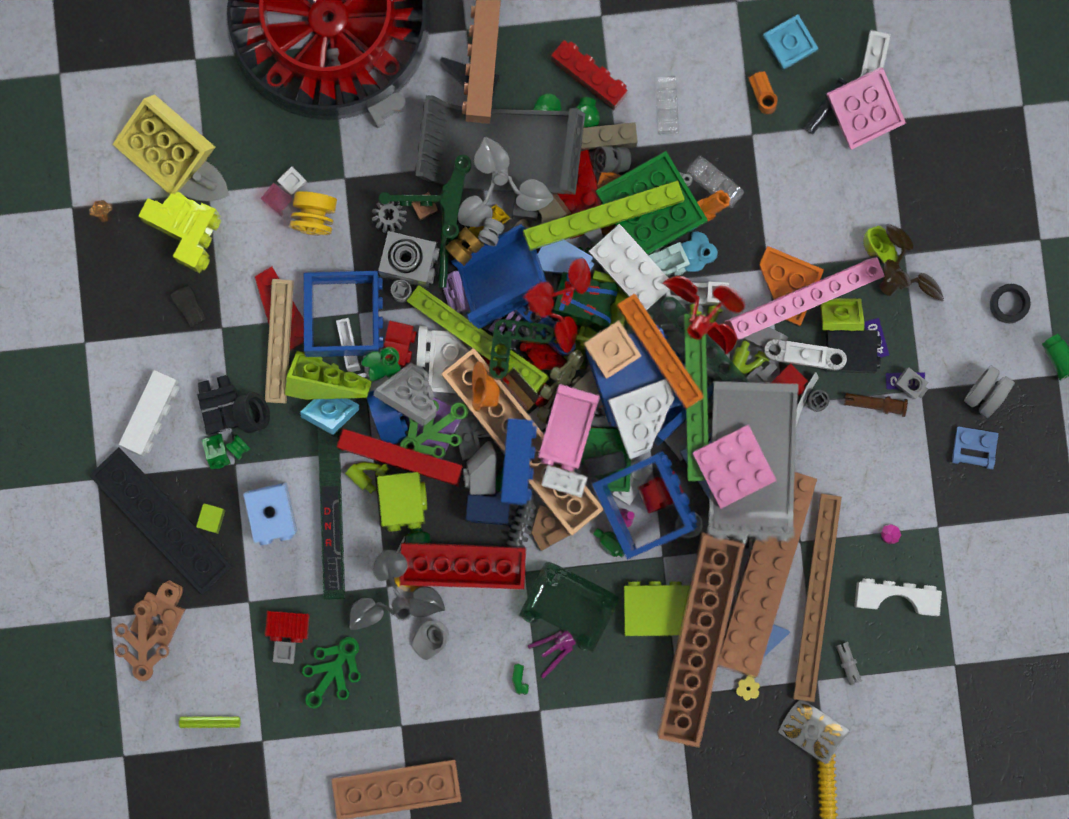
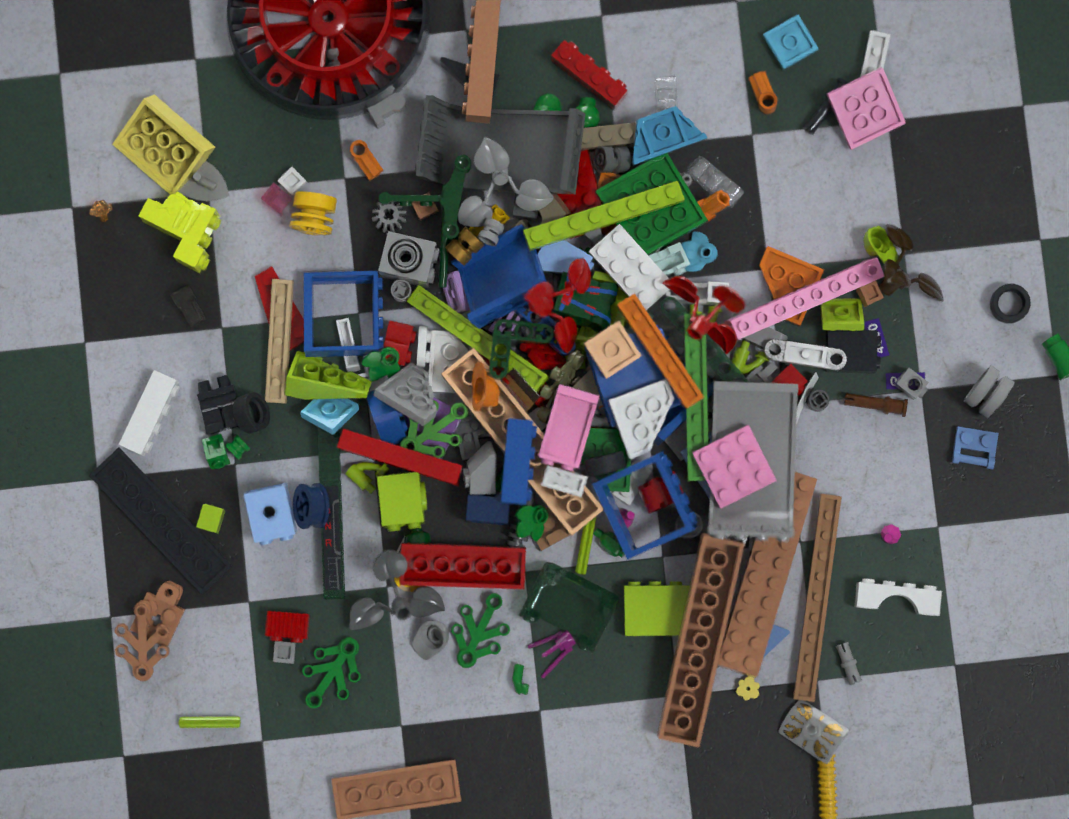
none -> dark blue wheel [293,483,329,529]
none -> orange piece [350,140,384,181]
none -> green plant [451,593,510,668]
none -> green plate [516,505,548,542]
none -> lime axle [575,517,596,575]
none -> dark azure wing [632,106,707,166]
none -> nougat plate [856,280,884,307]

